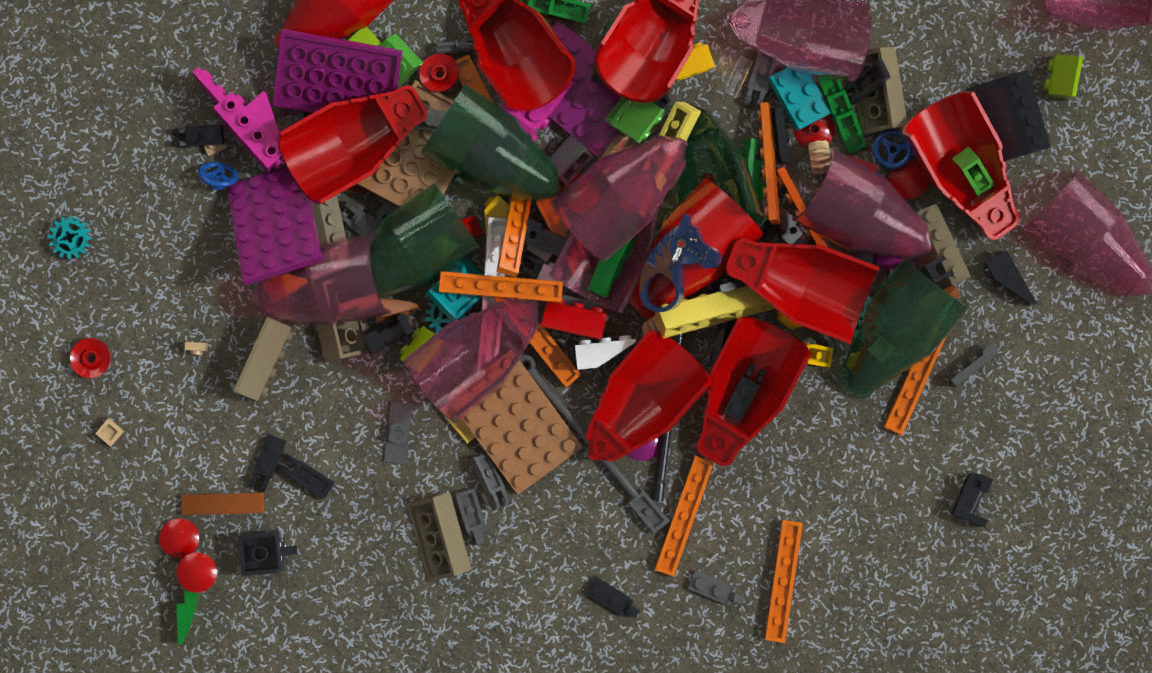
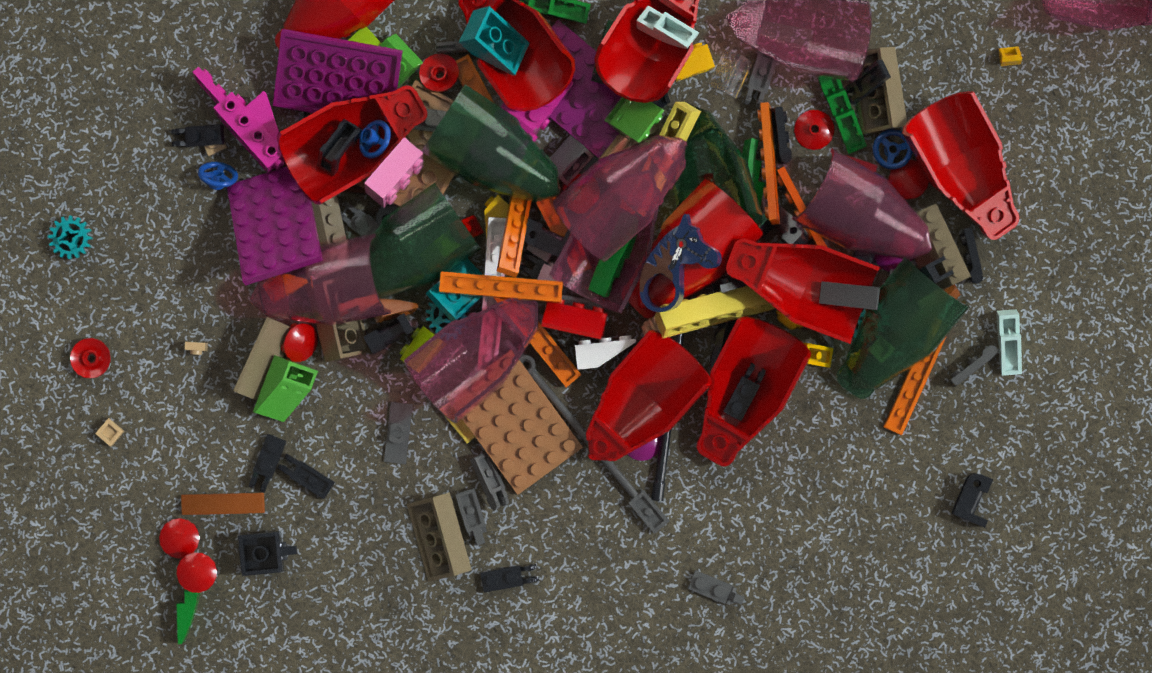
black hinge [585,576,640,618] -> none
orange plate [655,456,714,577] -> none
orange plate [765,520,803,643] -> none
teal plate [767,61,832,131] -> none
tan gear [808,140,832,175] -> none
bright green slope [952,147,995,197] -> none
black slope [967,70,1051,161] -> none
black slope [983,250,1037,306] -> none
clear pink windscreen [1021,170,1152,297] -> none
lime slope [1043,54,1083,100] -> none
none -> bright green slope [253,355,318,422]
none -> red dish [281,323,318,362]
none -> black piece [317,119,362,176]
none -> blue piece [359,120,391,159]
none -> bright pink brick [364,137,424,207]
none -> teal slope [459,6,529,76]
none -> black hinge [480,564,539,593]
none -> light aqua slope [637,6,699,49]
none -> dark grey piece [819,281,880,310]
none -> black hinge [959,227,983,284]
none -> light aqua slope [997,309,1022,376]
none -> yellow slope [999,46,1022,66]

